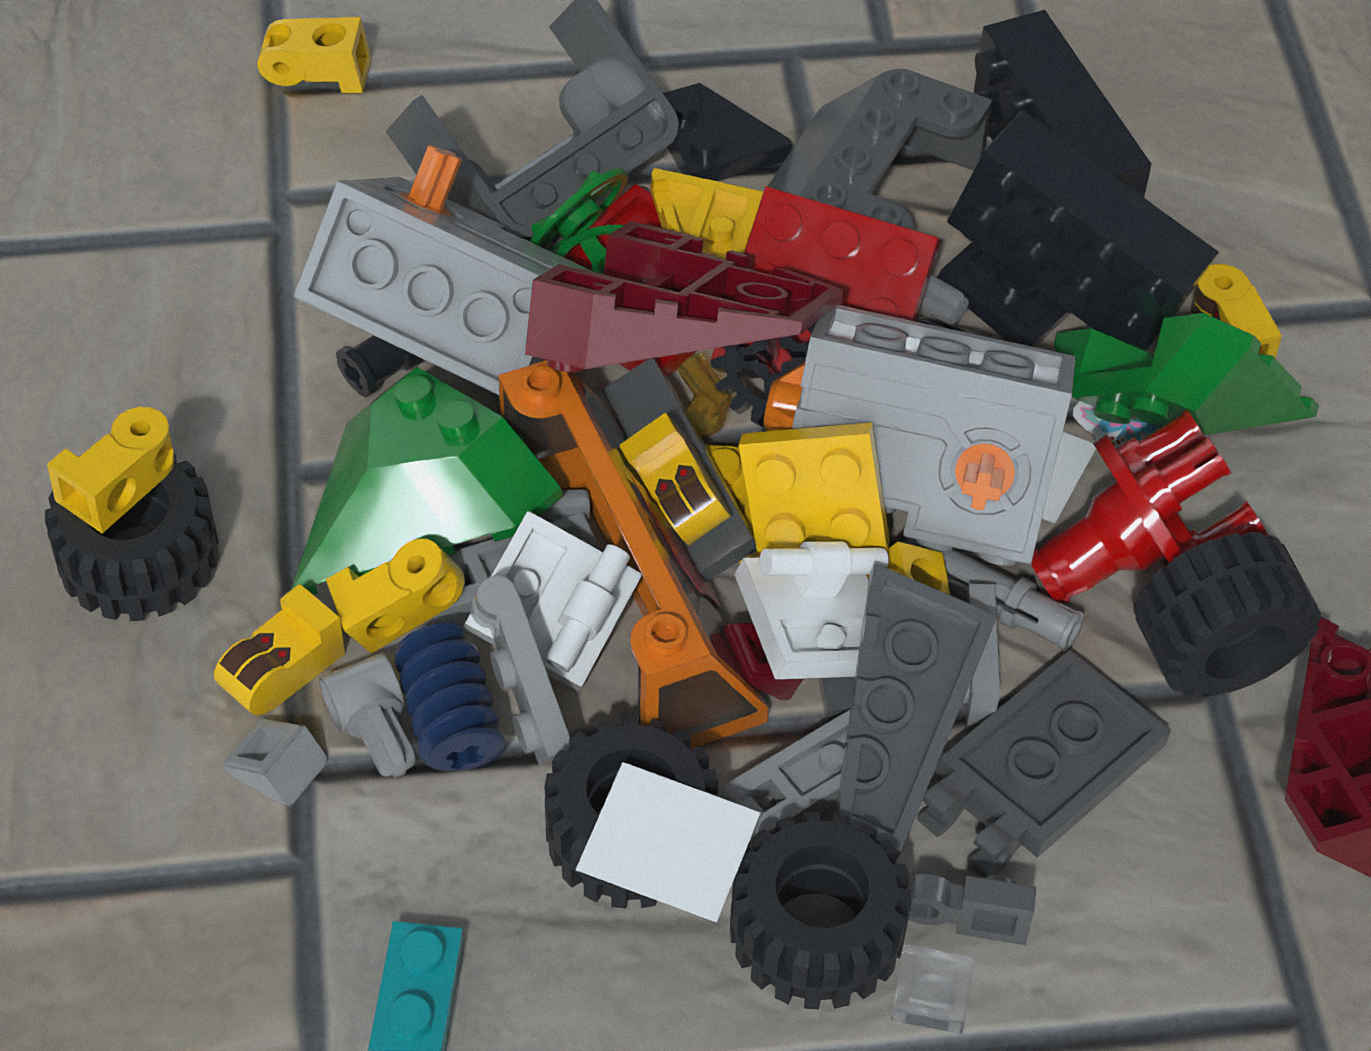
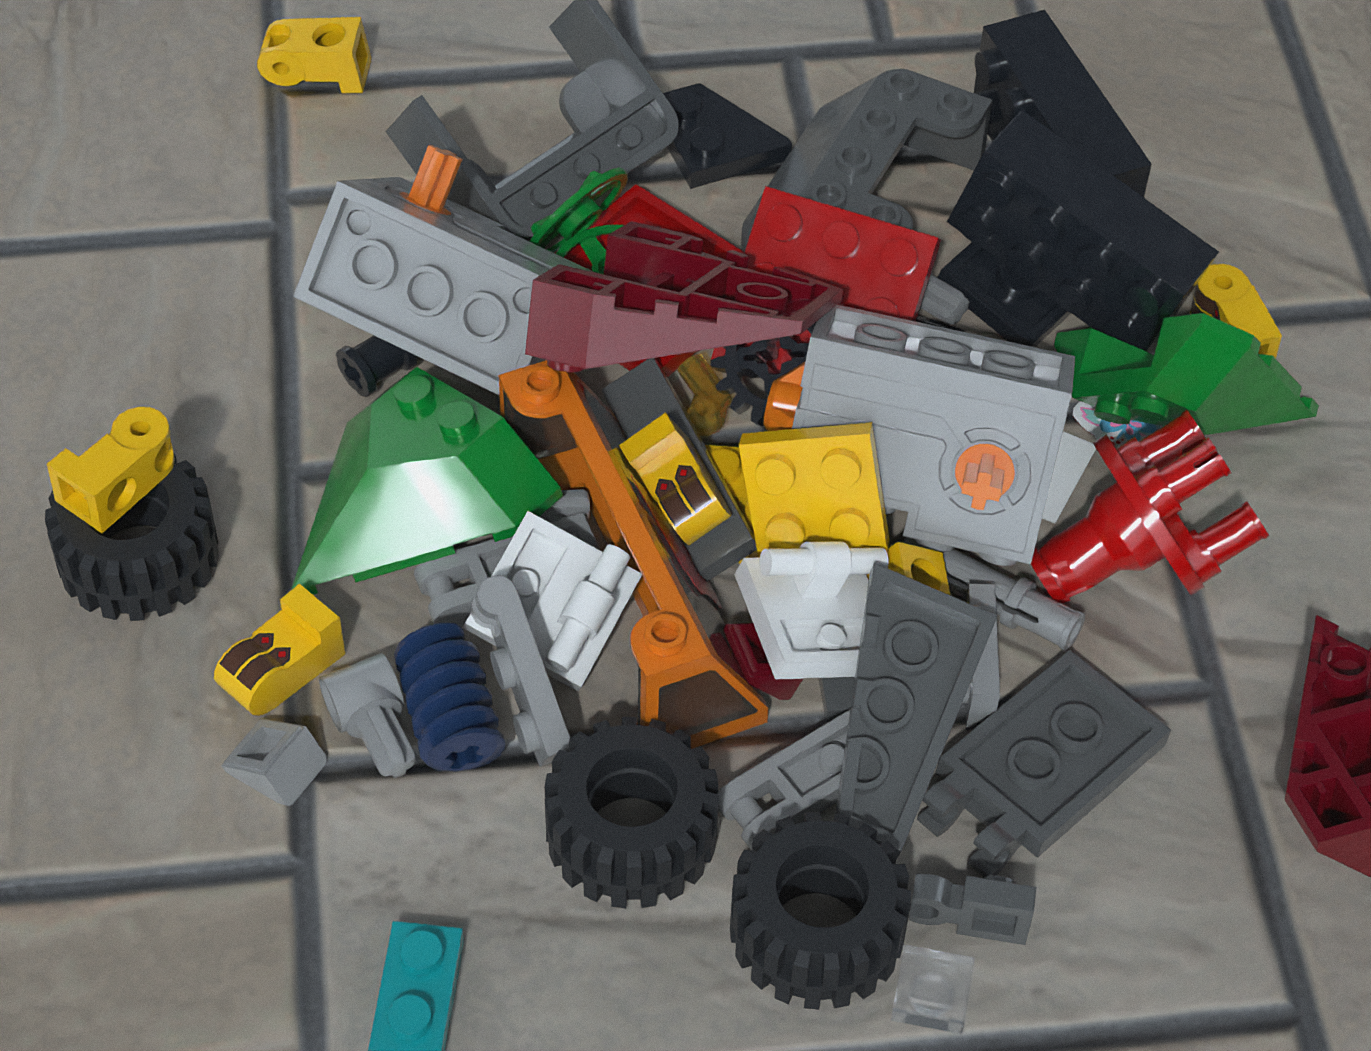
yellow leg [326,539,465,654] -> none
white sticker [576,762,761,922] -> none
yellow wing [650,168,764,260] -> none
black tyre [1134,532,1321,697] -> none

